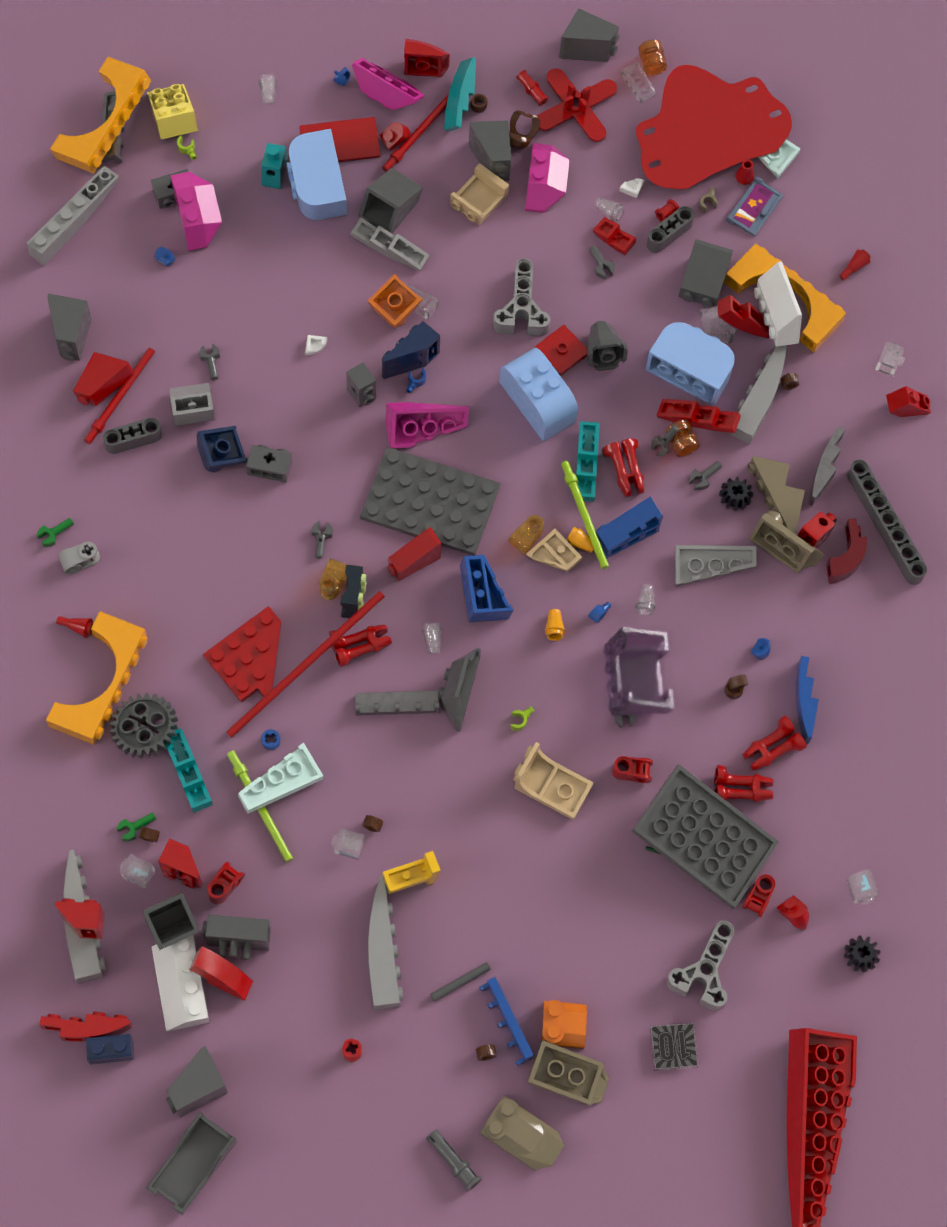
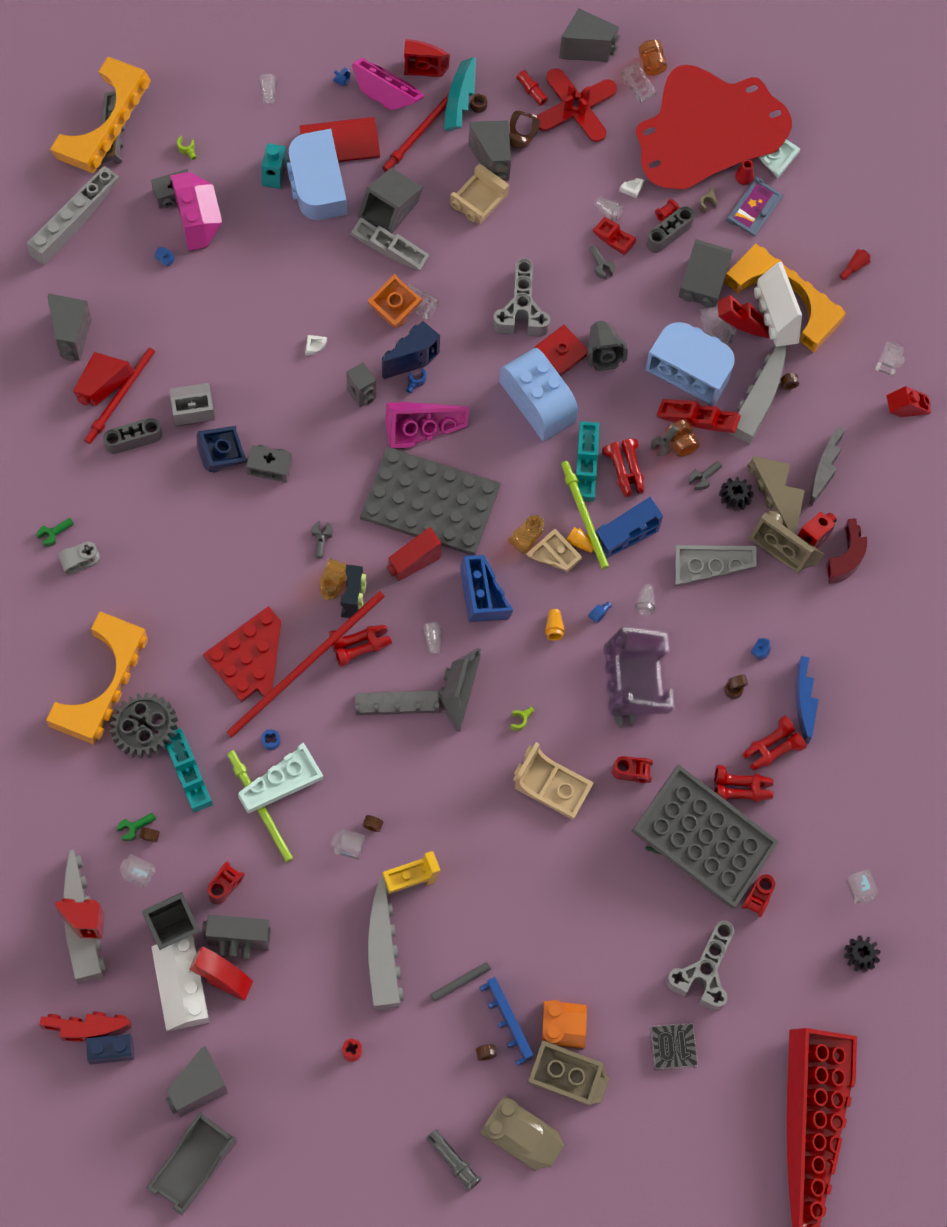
red cone [56,616,93,638] -> none
light yellow slope [147,84,198,140] -> none
red slope [158,838,202,889] -> none
dark grey bar [199,344,220,381] -> none
red plate [379,122,411,151] -> none
dark pink wedge [525,143,569,213] -> none
red plate [777,895,810,930] -> none
dark grey beam [847,459,927,585] -> none

